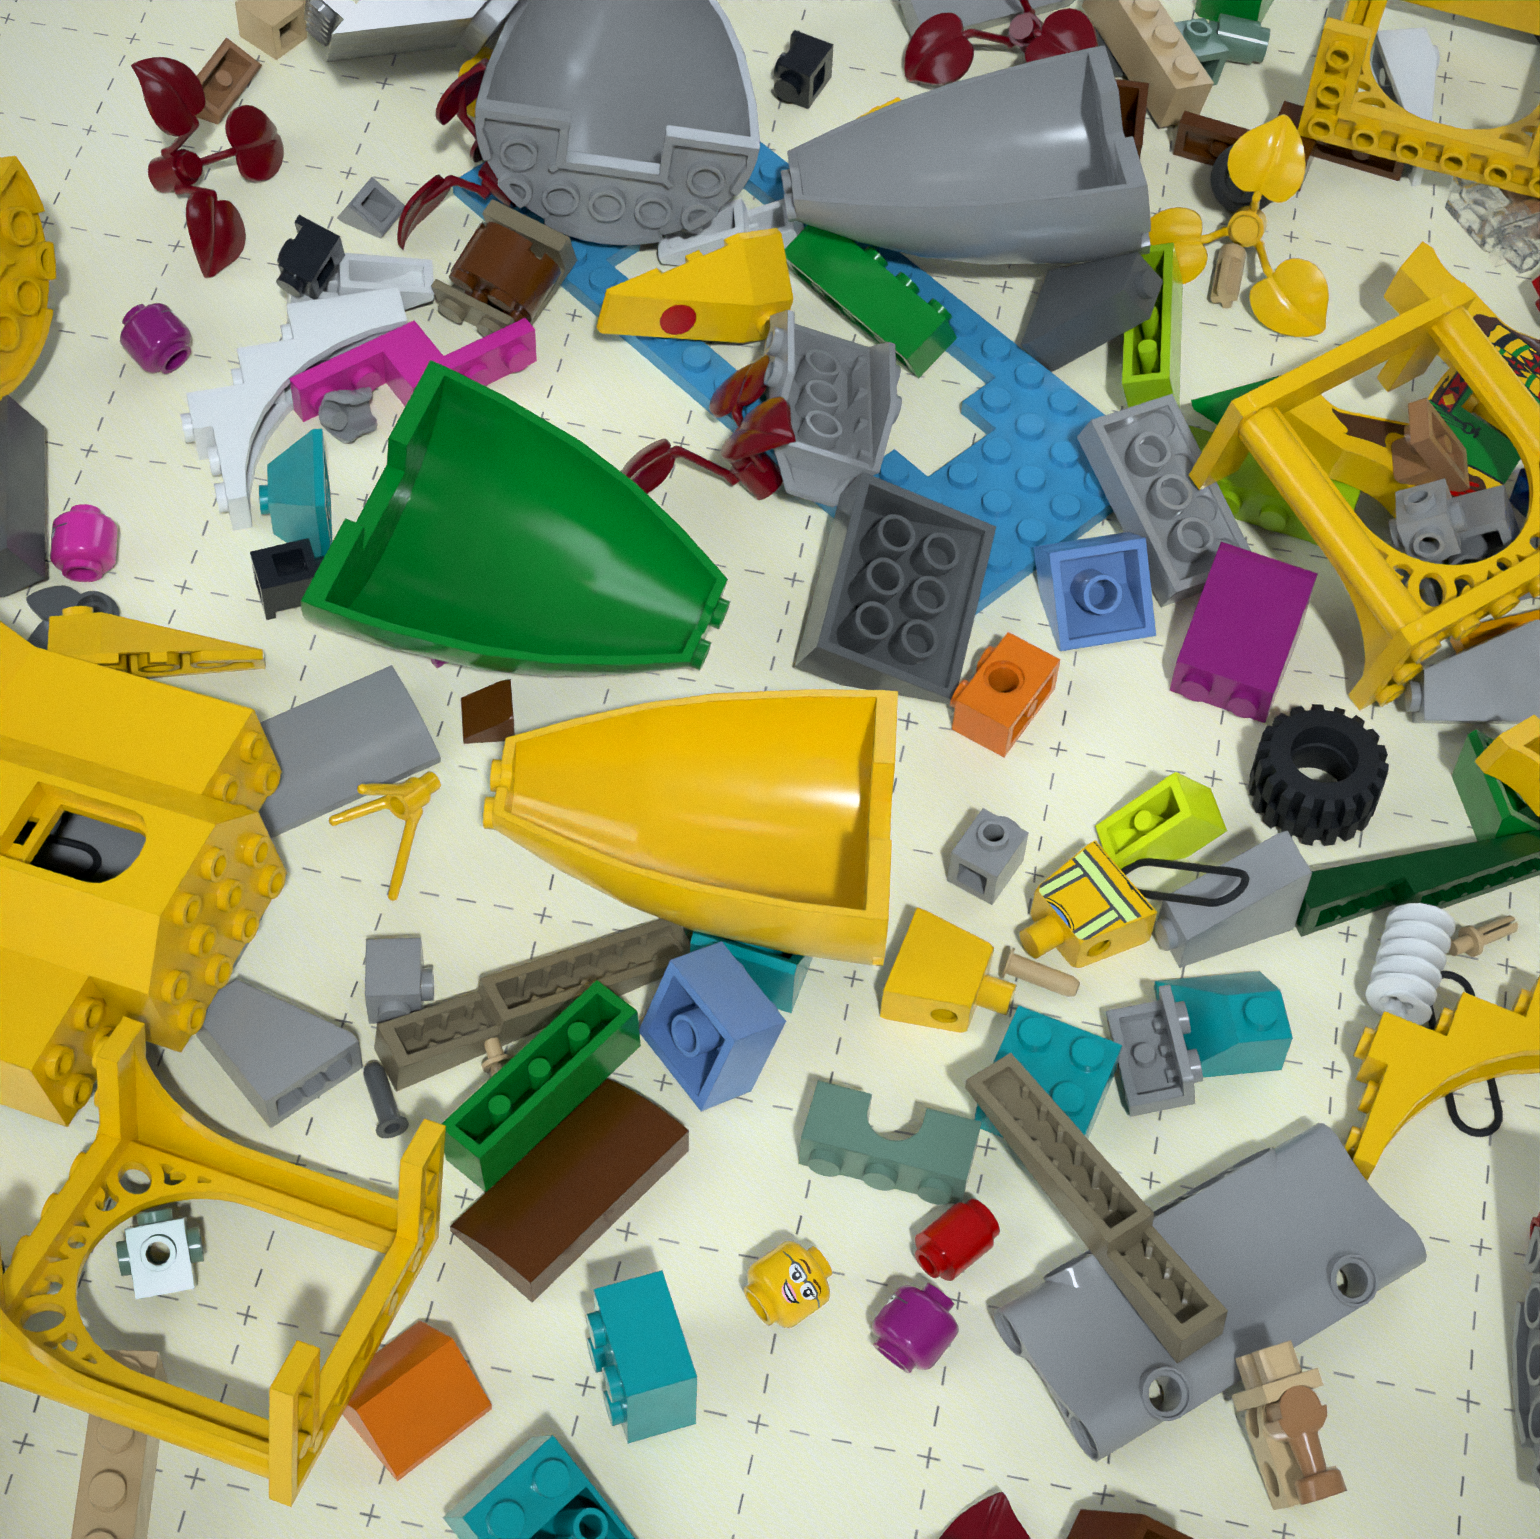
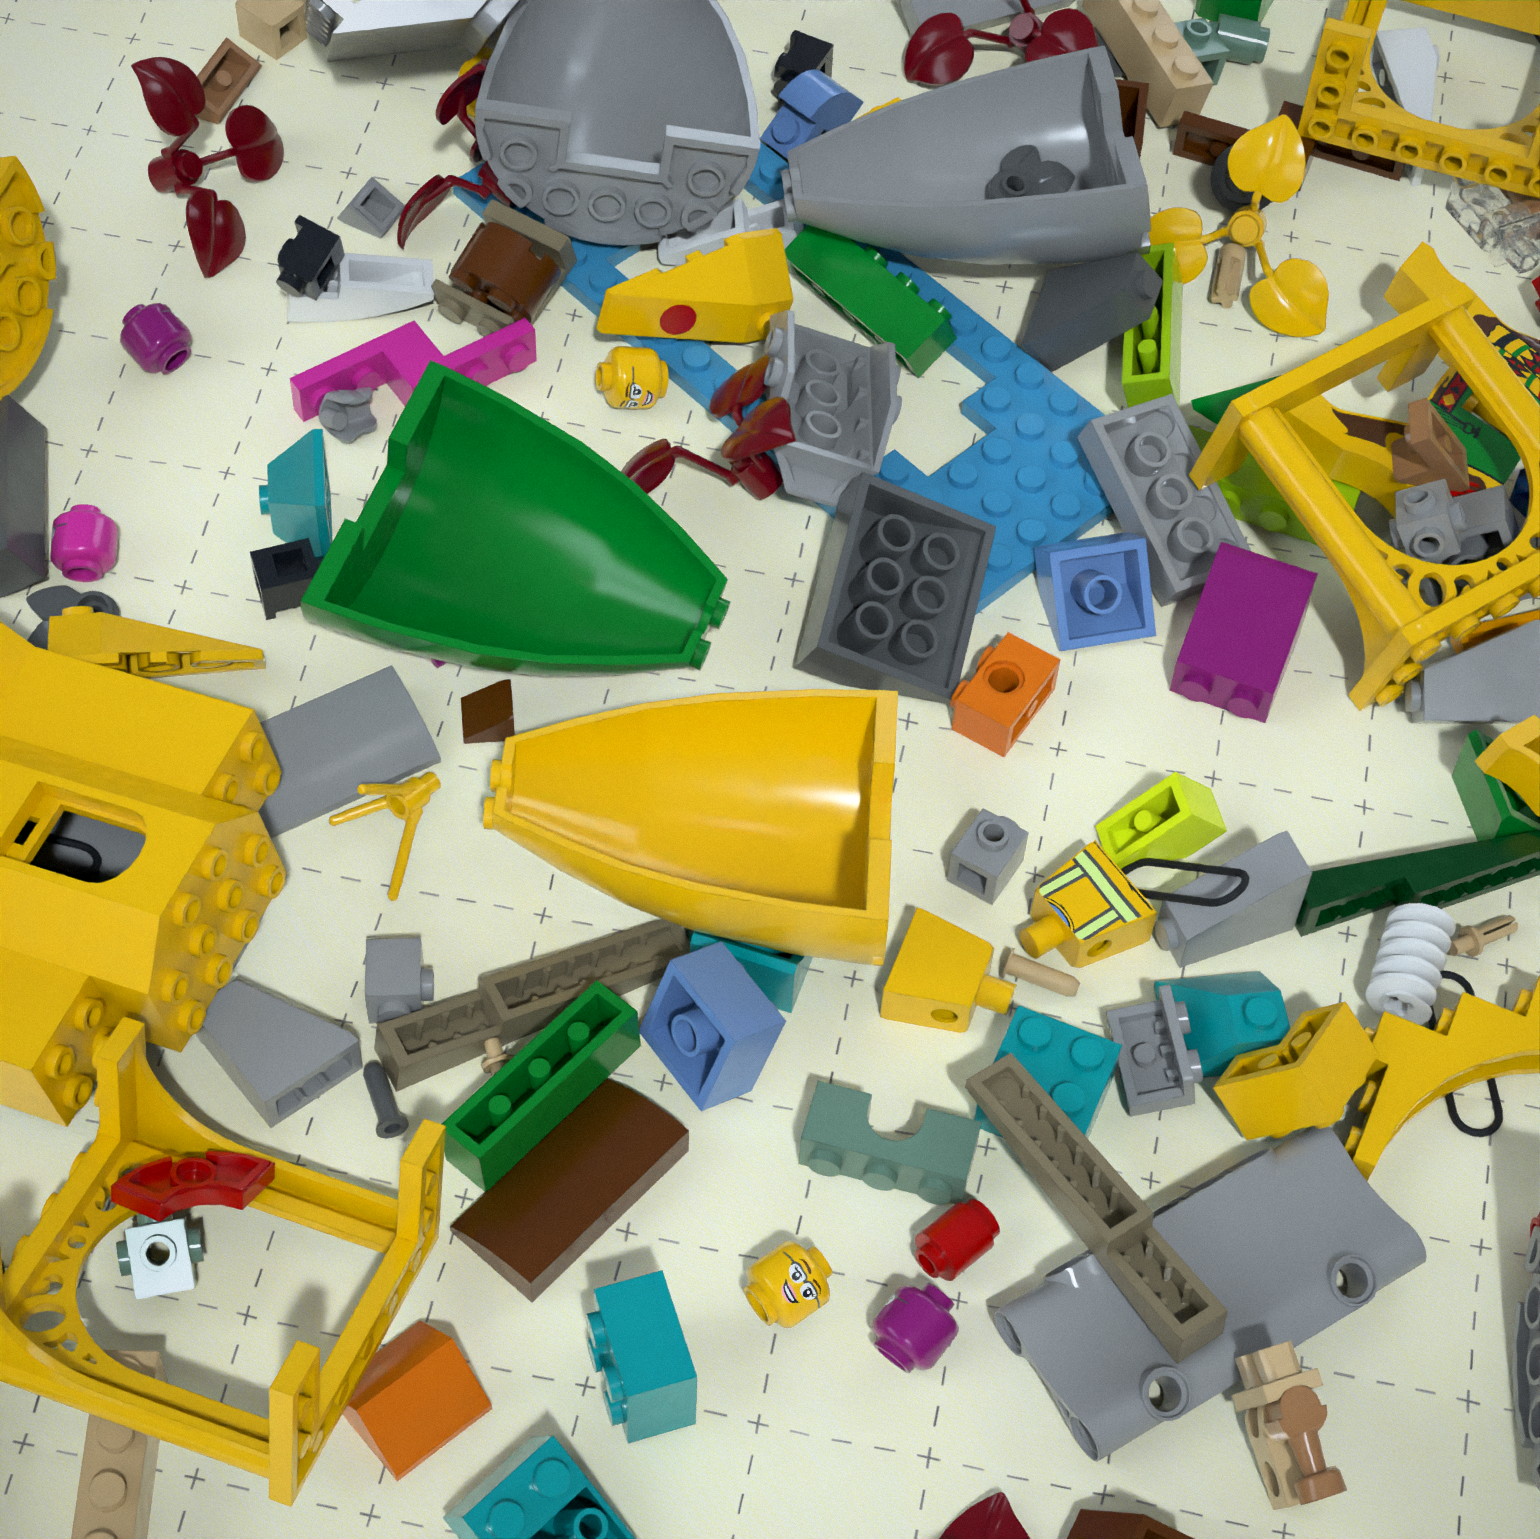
white arch [180,286,407,531] -> none
black tyre [1248,704,1389,846] -> none
none -> red tile [111,1151,275,1222]
none -> yellow head [595,346,669,410]
none -> medium blue brick [760,69,864,159]
none -> dark grey plate [989,145,1075,199]
none -> yellow brick [1213,1001,1379,1141]

